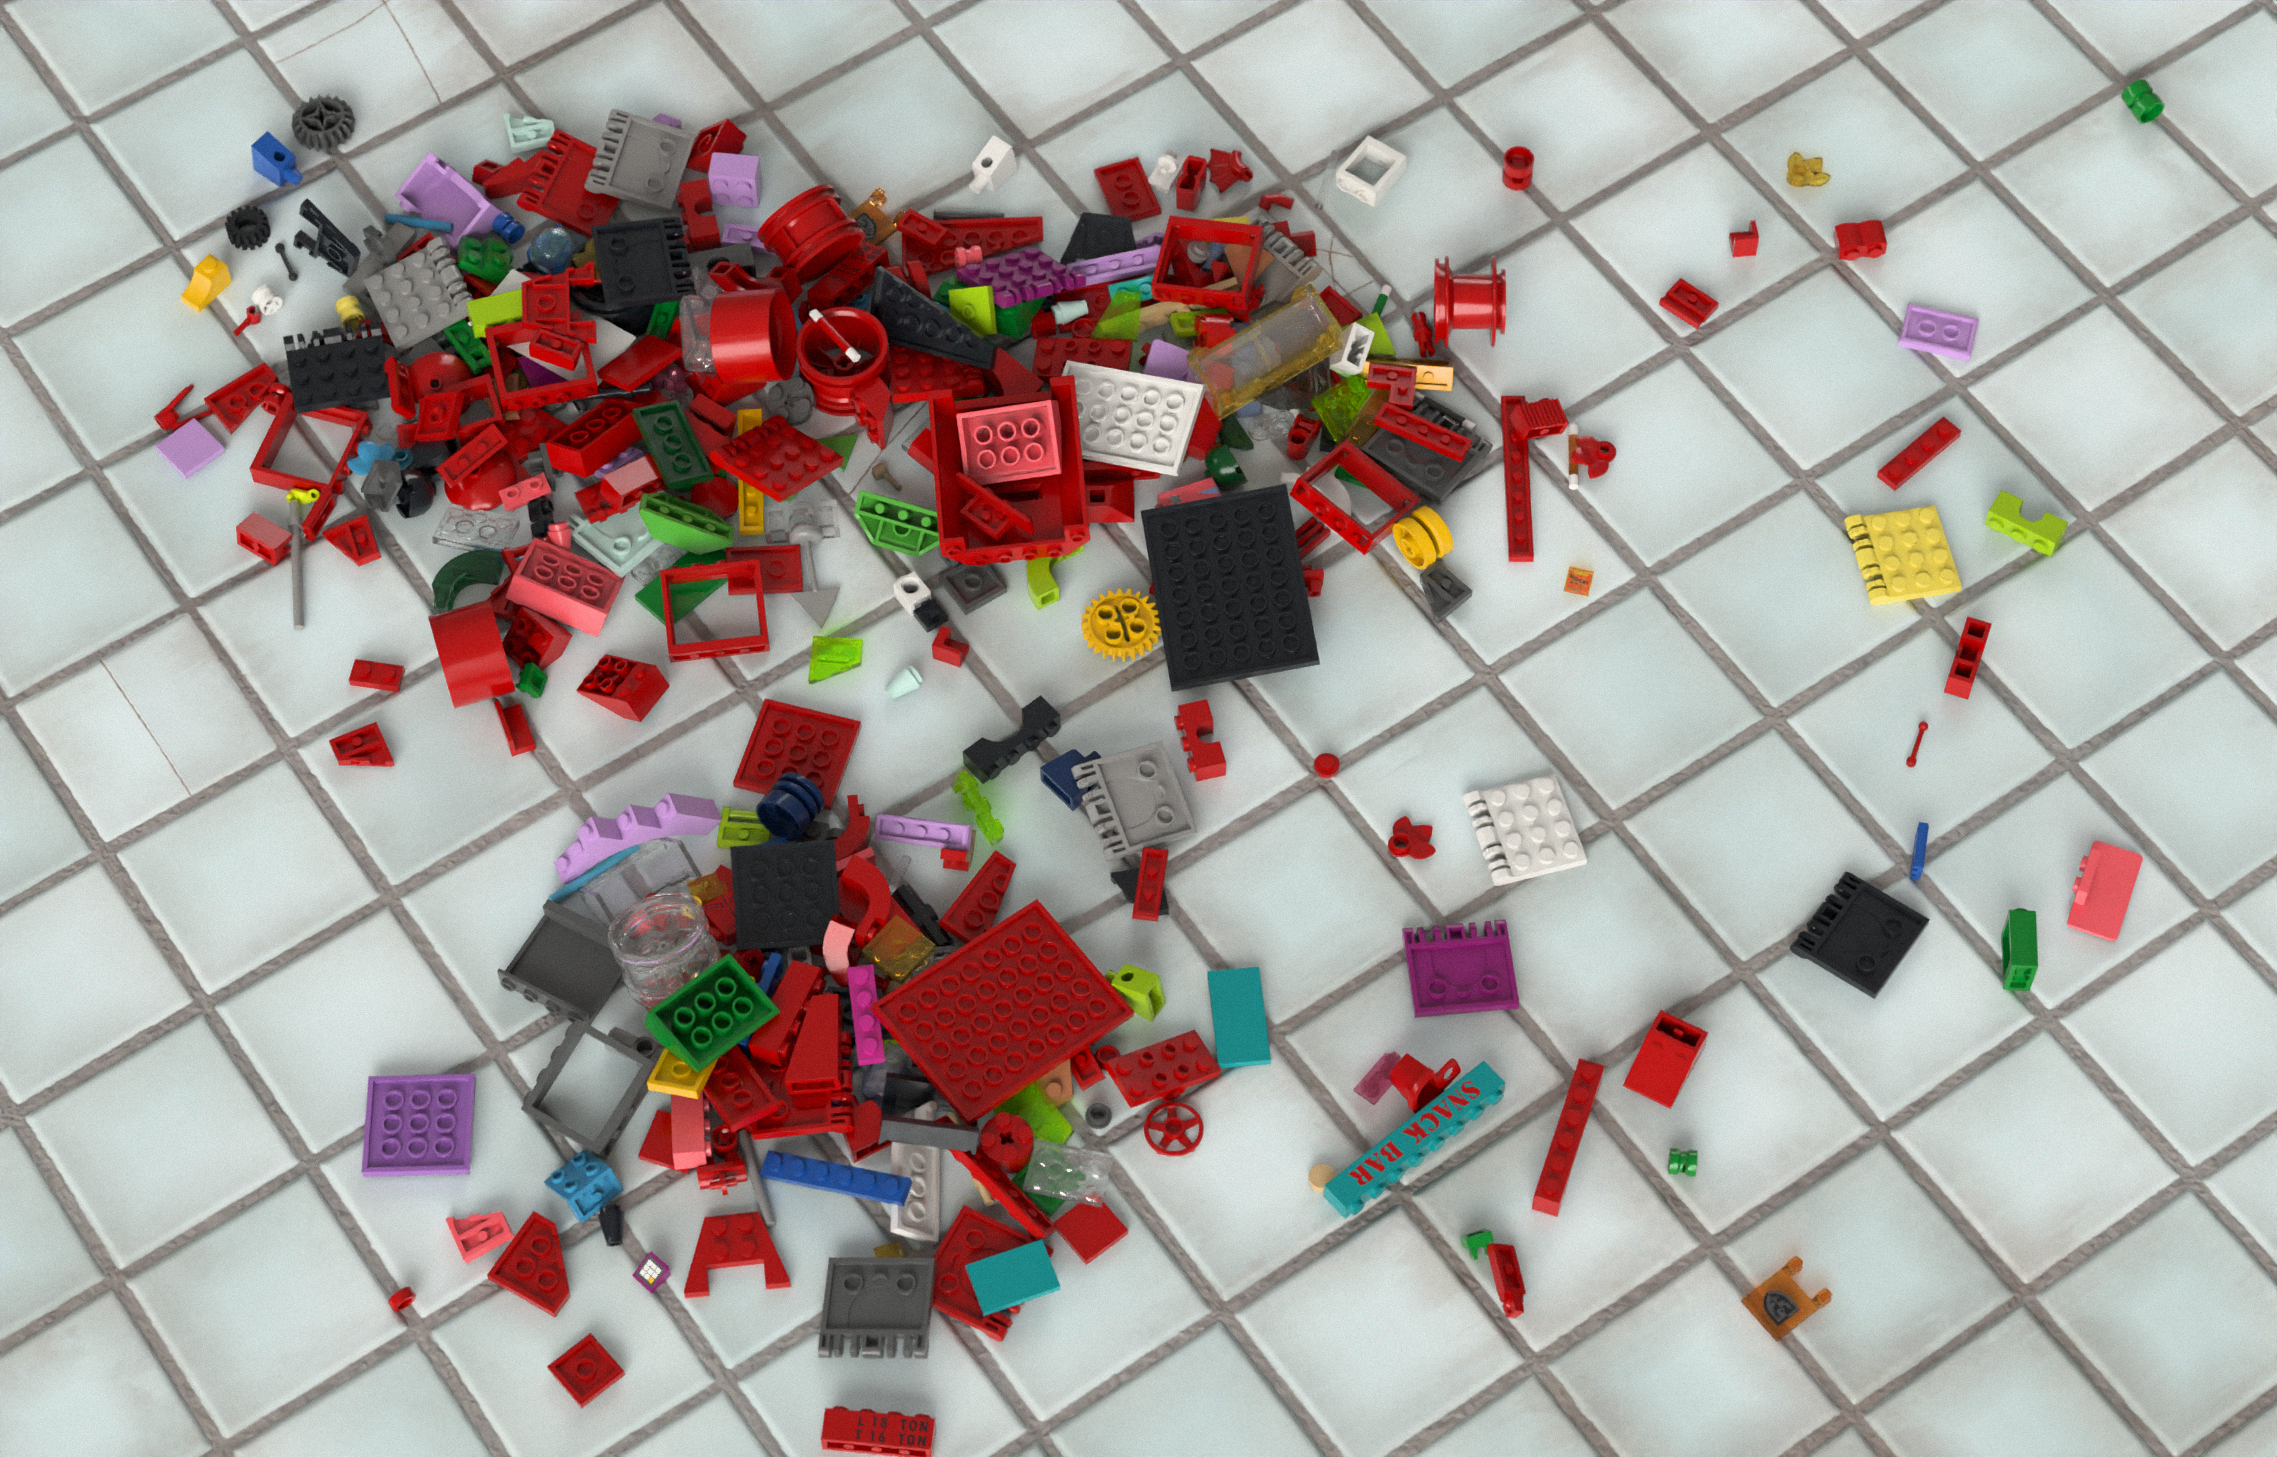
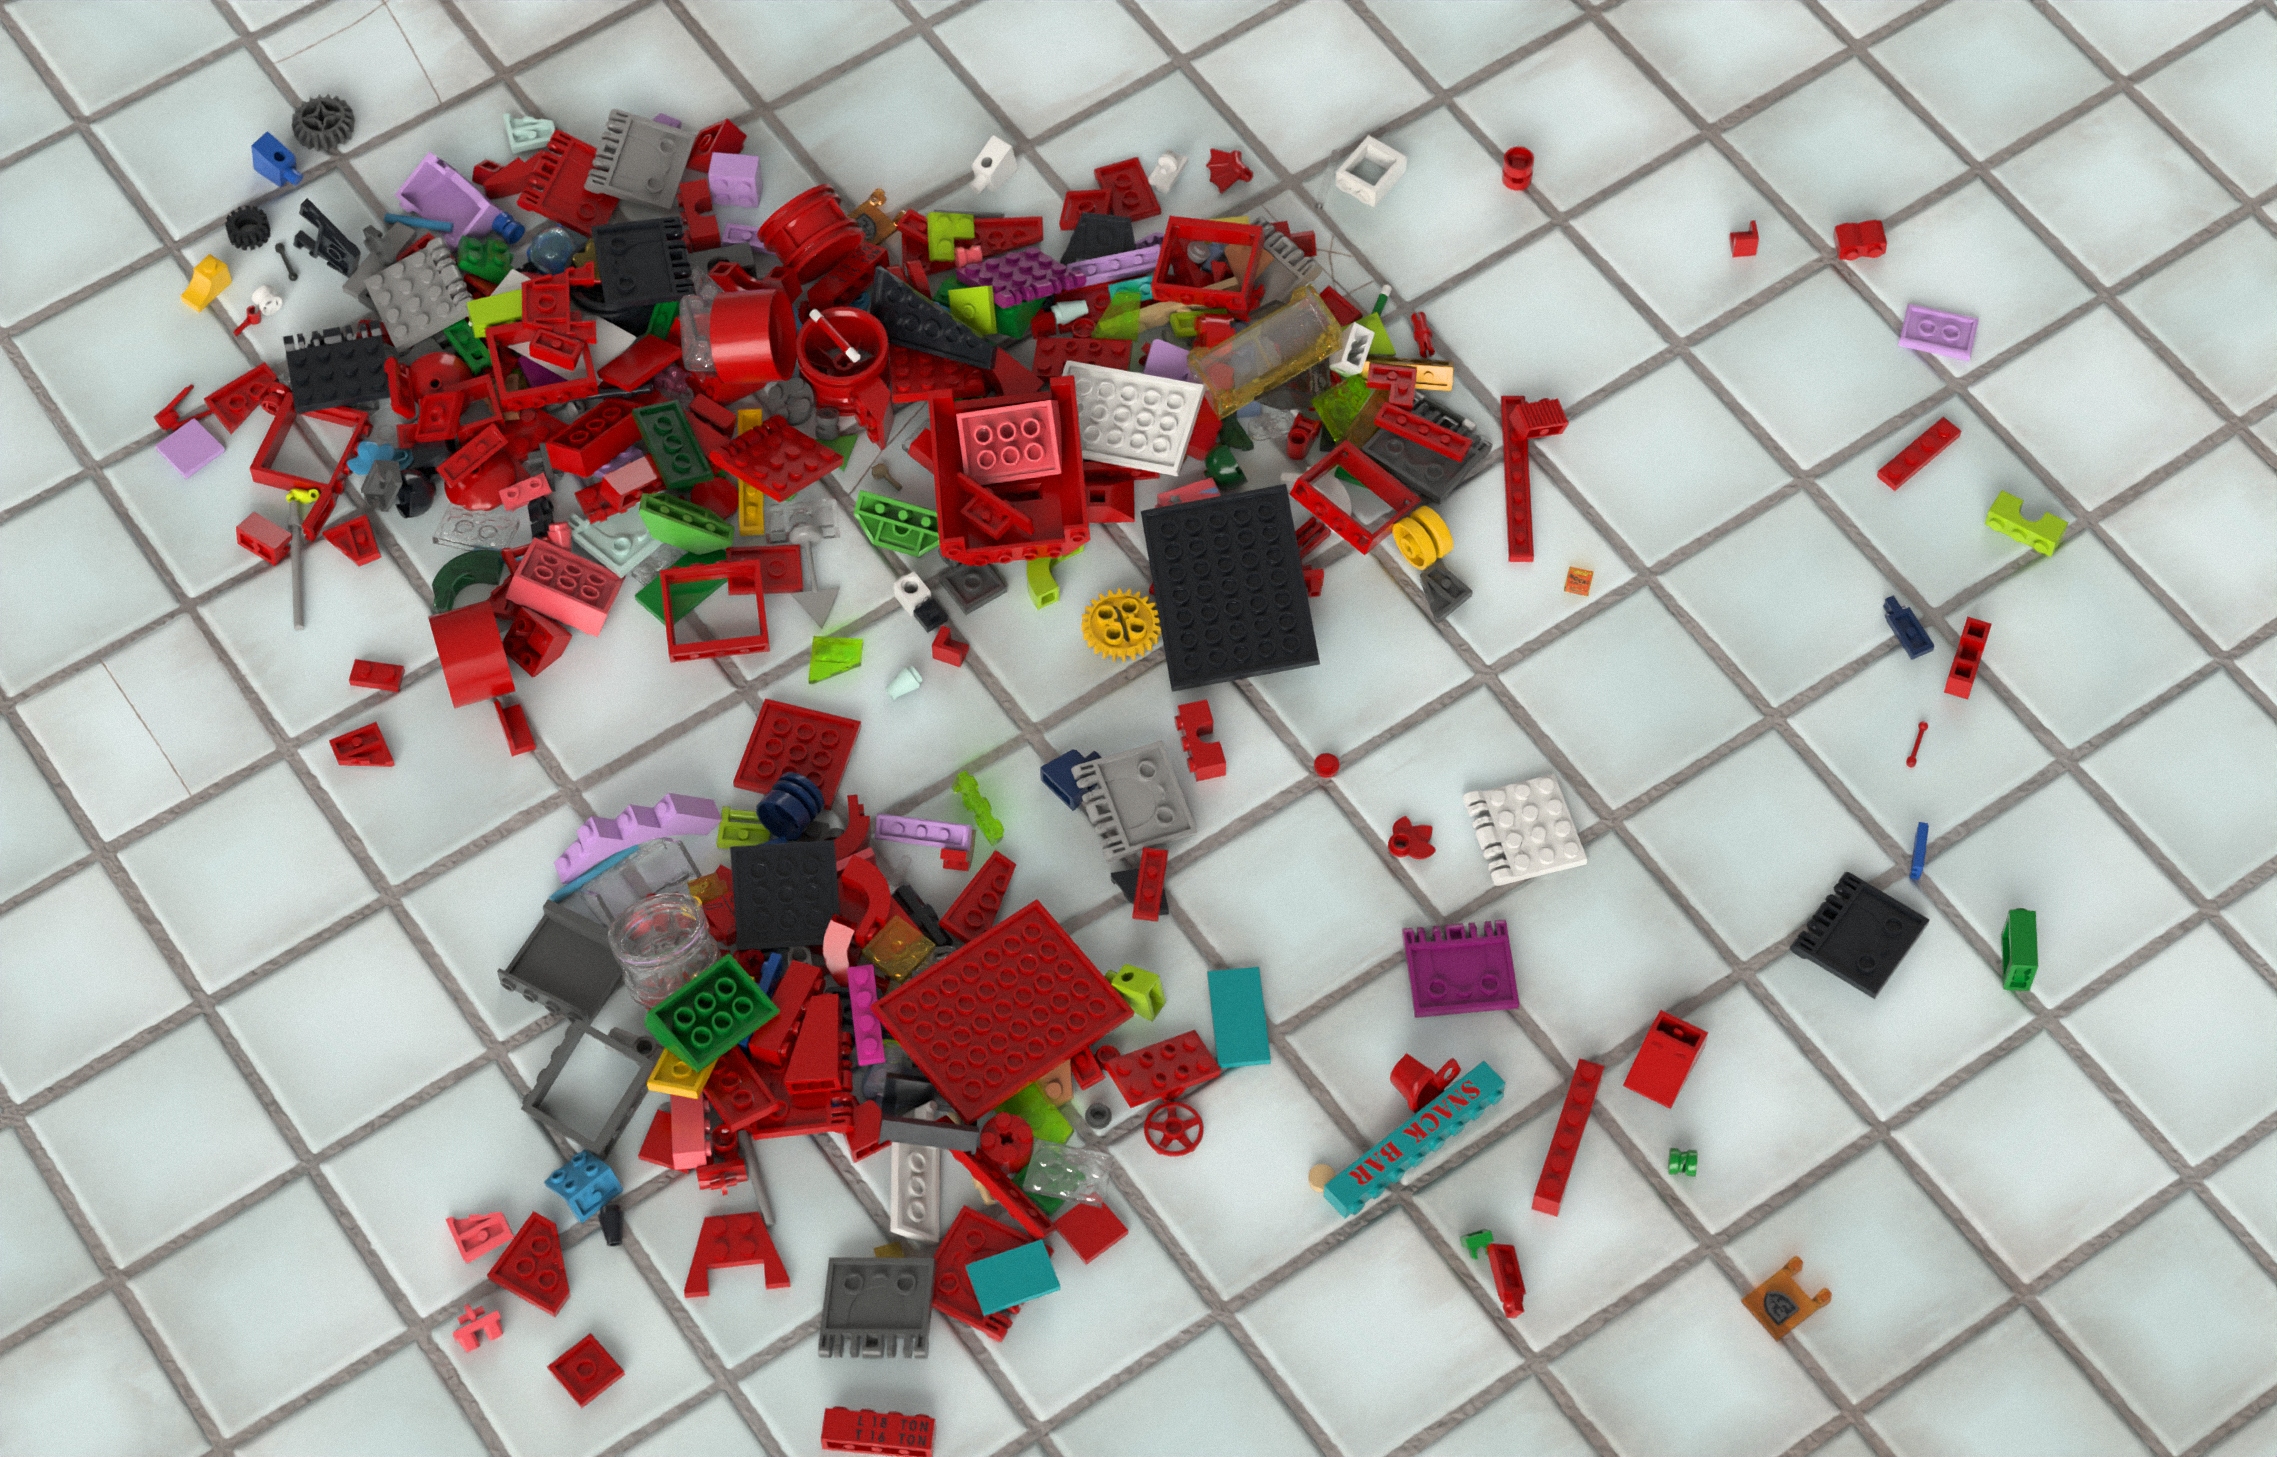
light yellow wheel [335,296,366,329] -> none
medium lavender plate [362,1074,476,1177] -> none
red tile [388,1287,416,1312] -> none
green tile [515,663,548,698] -> none
red slope [576,654,670,722] -> none
slope [632,1252,671,1294] -> none
blue plate [760,1150,913,1206] -> none
black arch [963,695,1061,784] -> none
red brick [1176,155,1207,212] -> none
red arm [1259,193,1294,211] -> none
clear pink hinge [1353,1051,1401,1105] -> none
red wheel [1434,256,1506,347] -> none
bar [1568,424,1579,490] -> none
red plate [1570,436,1616,479] -> none
red plate [1659,278,1719,330] -> none
clear yellow plate [1786,152,1831,187] -> none
light yellow hinge [1844,505,1962,605] -> none
coral bracket [2067,841,2143,941] -> none
green wheel [2121,79,2164,124] -> none
none -> coral hips [452,1303,503,1353]
none -> dark grey wheel [815,408,839,440]
none -> lime plate [927,212,975,262]
none -> red plate [1059,189,1114,231]
none -> dark blue hinge [1883,595,1935,660]

